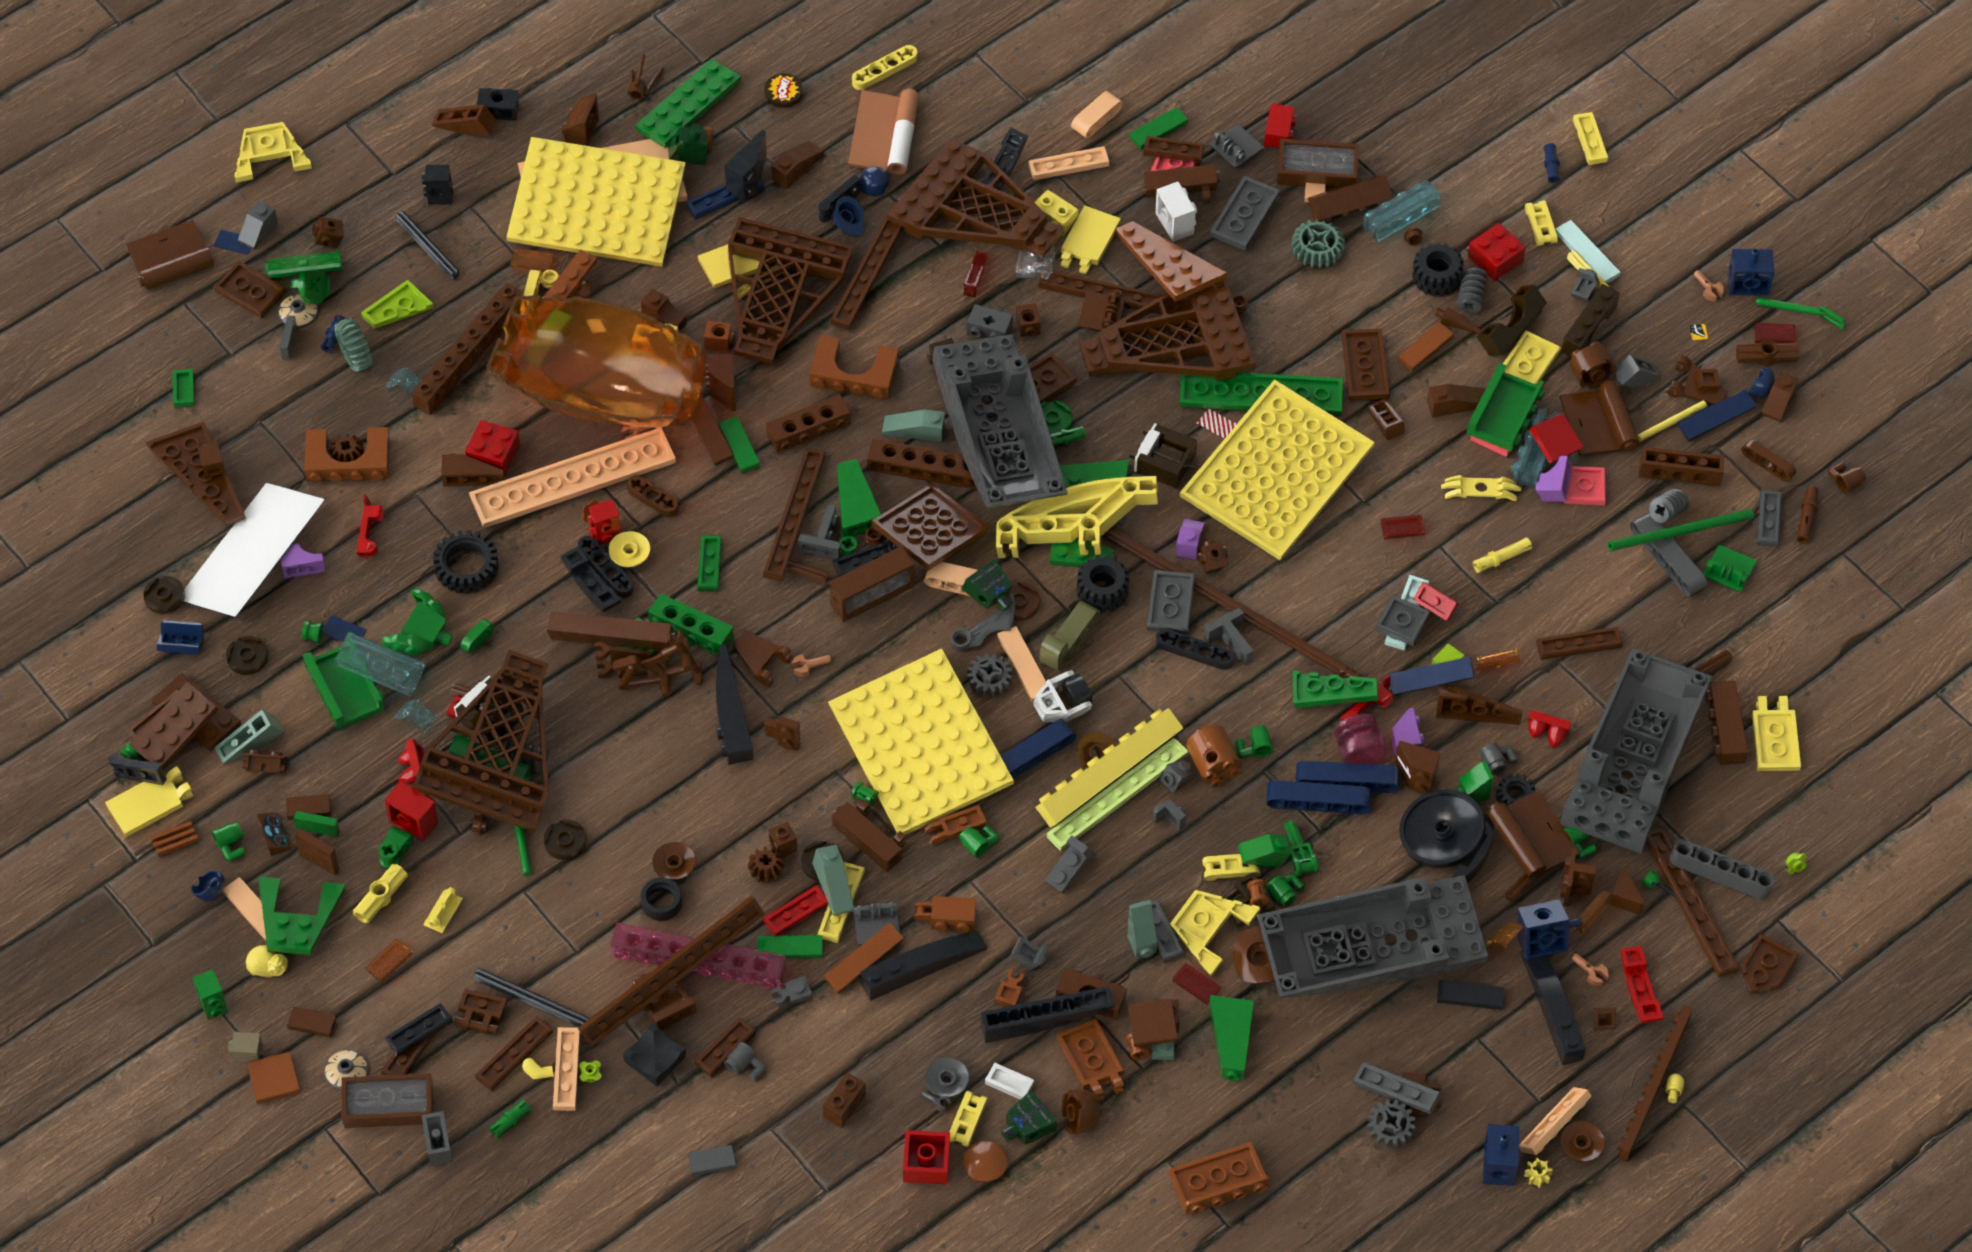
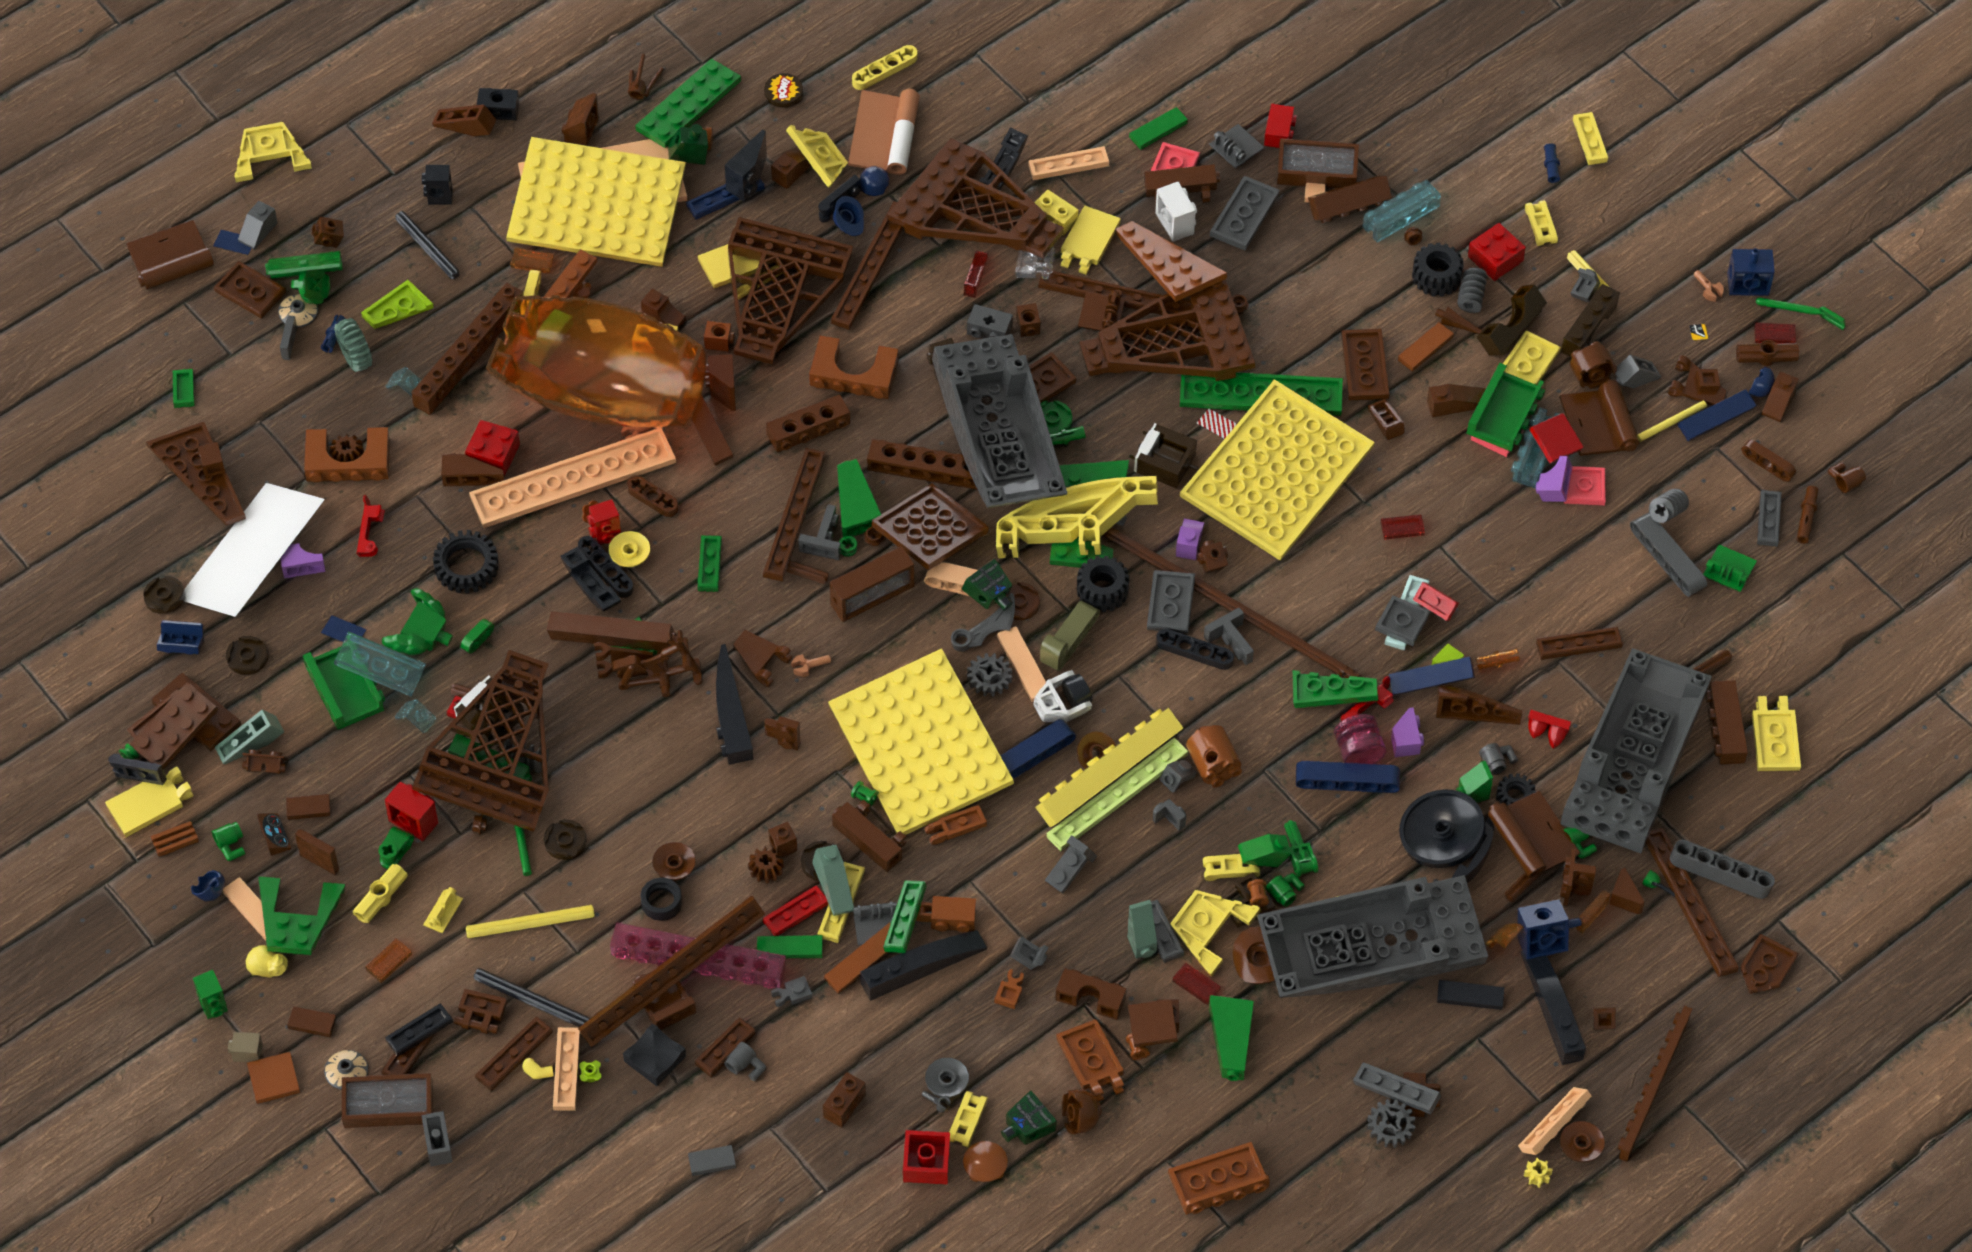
green tile [294,811,340,837] -> none
green wheel [302,620,324,643] -> none
red tile [397,738,424,783] -> none
green pin [489,1099,531,1138] -> none
light yellow plate [540,270,559,289] -> none
green brick [648,593,734,655] -> none
green tile [718,417,760,473] -> none
black tile [832,540,894,577] -> none
sand green slope [882,409,945,442] -> none
green piece [959,825,999,858] -> none
black slope [981,986,1114,1043] -> none
white tile [985,1063,1034,1100] -> none
light nougat beam [1071,91,1123,139] -> none
reddish brown tile [1143,136,1204,163] -> none
sand green plate [1152,1042,1174,1060] -> none
green piece [1235,725,1274,758] -> none
dark blue beam [1266,780,1371,814] -> none
sand green gear [1291,218,1345,269] -> none
reddish brown slope [1395,741,1440,794] -> none
light yellow piece [1441,475,1521,501] -> none
light yellow pin [1473,537,1532,573] -> none
dark blue piece [1483,1124,1520,1186] -> none
light aqua tile [1555,220,1620,284] -> none
nougat bar [1572,953,1609,986] -> none
green piece [1607,509,1754,551] -> none
red slope [1620,946,1664,1023] -> none
reddish brown brick [1639,447,1725,486] -> none
light yellow cylinder [1665,1074,1684,1103] -> none
lime plate [1786,853,1807,875] -> none
none -> light yellow axle [466,905,595,938]
none -> light yellow wing [786,125,848,187]
none -> green tile [883,880,927,953]

